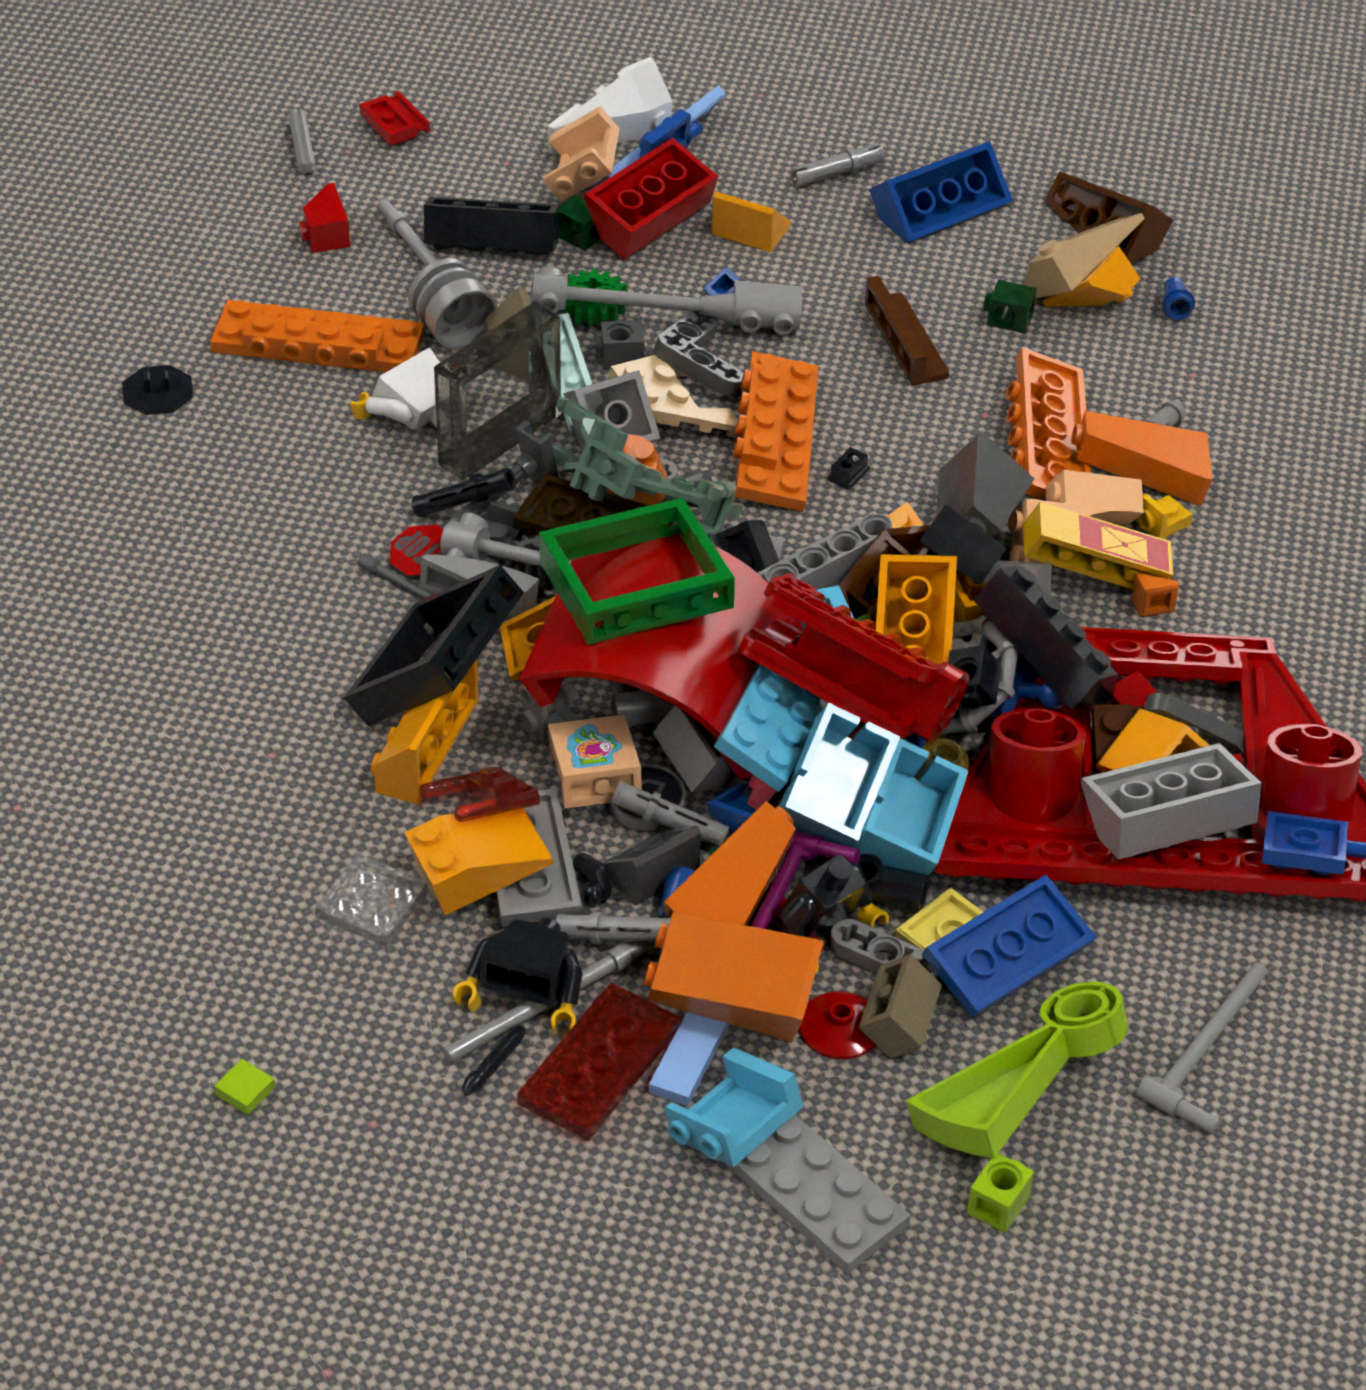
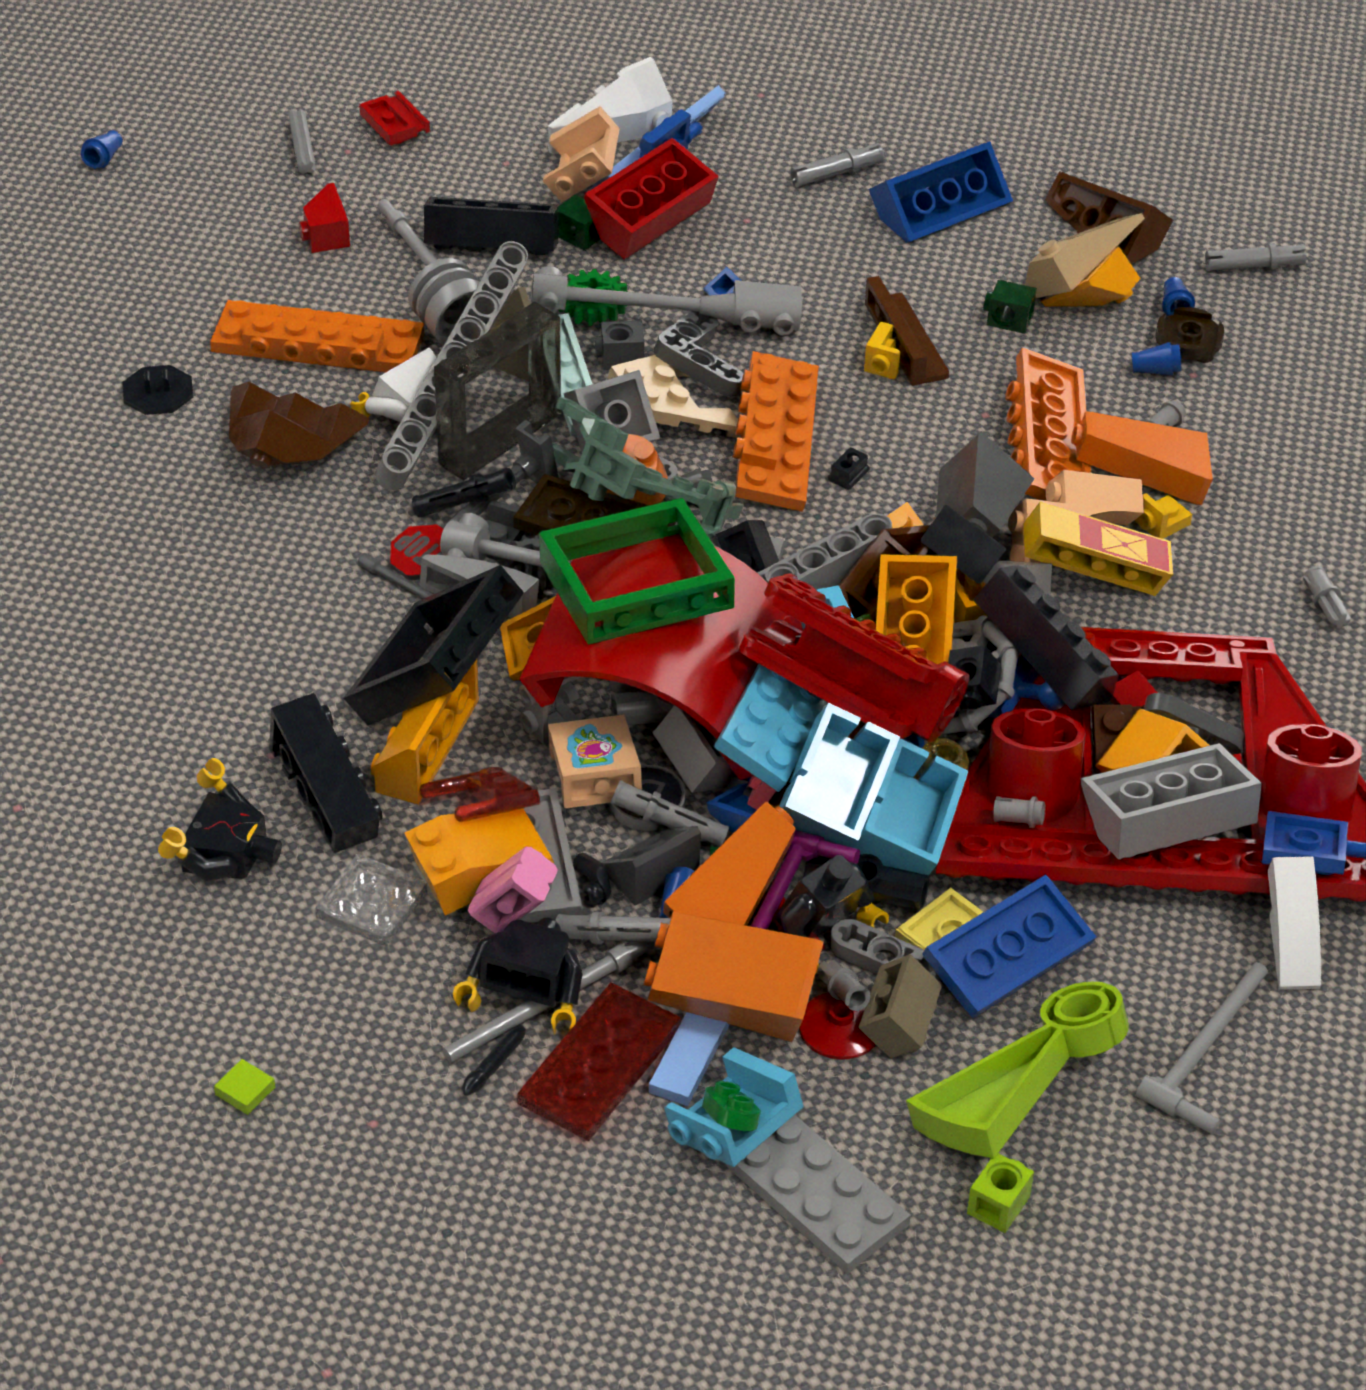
light orange slope [712,191,792,252] -> none
orange slope [1132,573,1179,617] -> none
none -> blue cone [81,130,123,169]
none -> black torso [158,758,282,881]
none -> reddish brown brick [229,382,370,469]
none -> black wedge [269,693,383,853]
none -> light grey beam [375,241,528,490]
none -> bright pink brick [467,846,558,933]
none -> green plate [702,1081,761,1131]
none -> light grey axle [818,960,870,1011]
none -> yellow bracket [864,321,900,380]
none -> light grey pin [994,796,1045,828]
none -> blue cone [1132,342,1182,376]
none -> dark brown plate [1155,307,1225,363]
none -> light grey pin [1205,243,1307,272]
none -> white slope [1267,857,1321,990]
none -> light grey axle [1303,566,1351,629]

